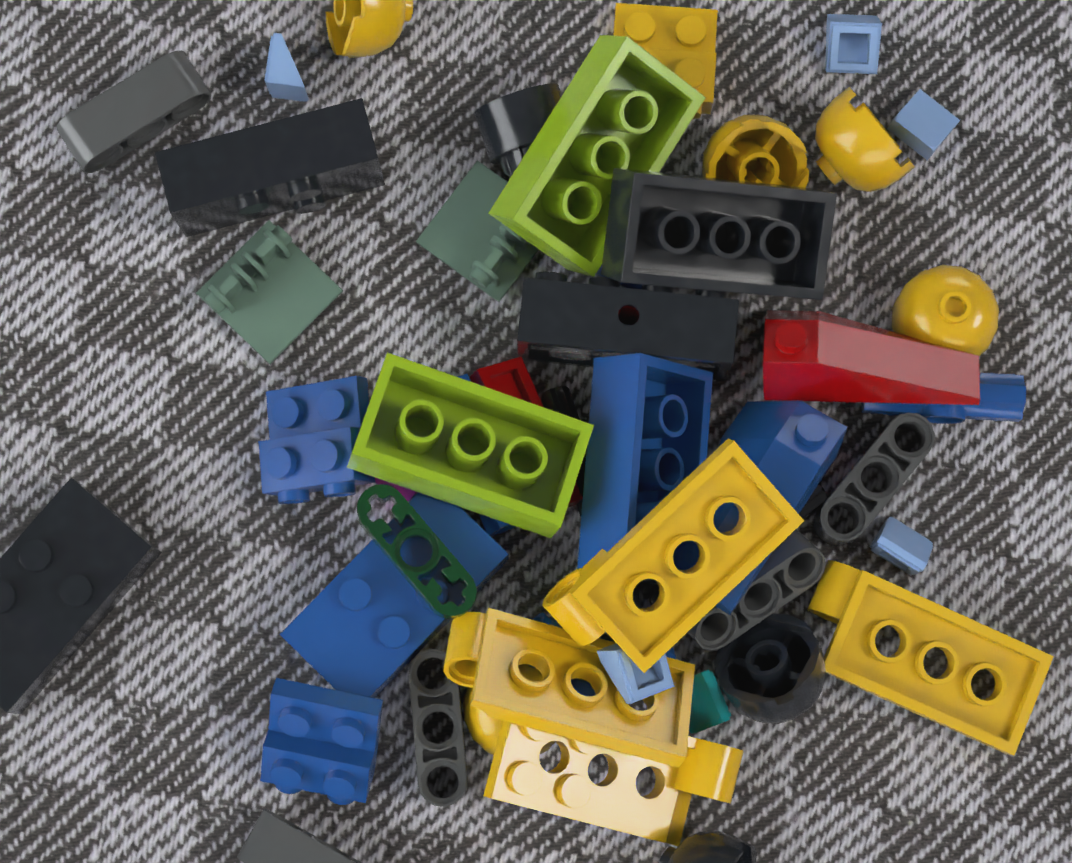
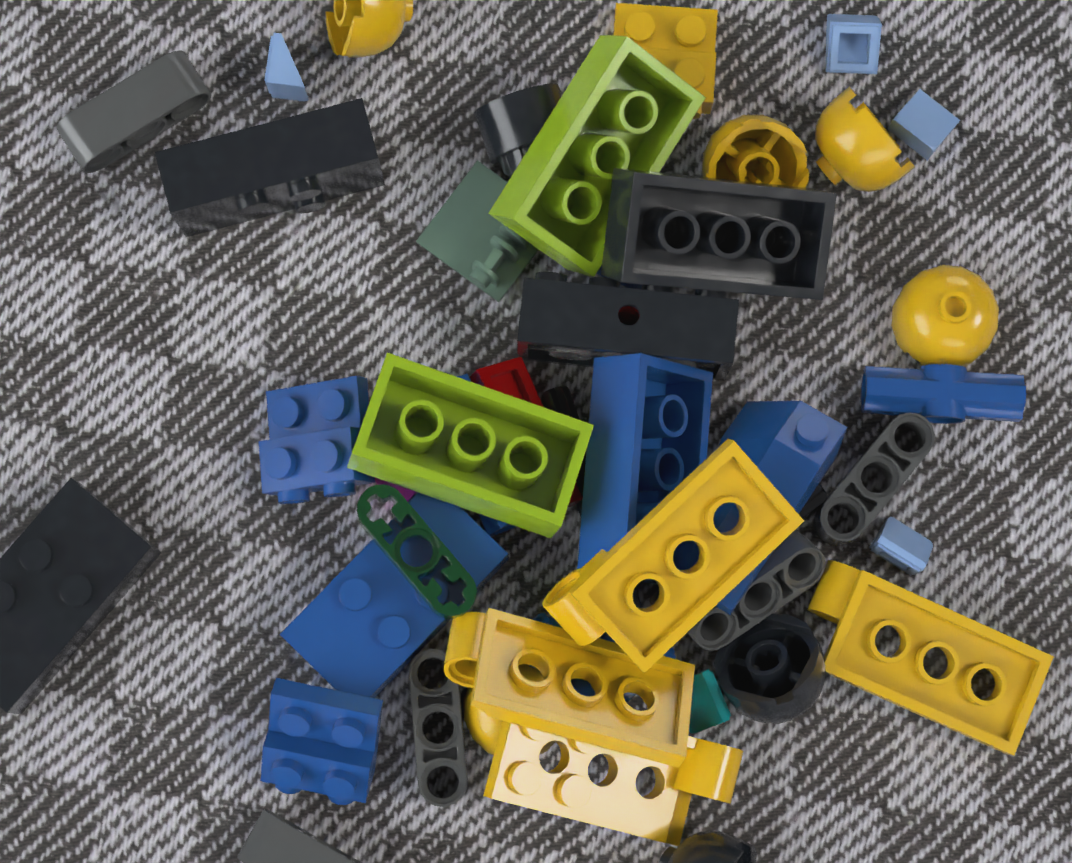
sand green hinge [196,220,343,365] -> none
light blue slope [597,643,675,704] -> none
red wedge [763,310,980,405] -> none

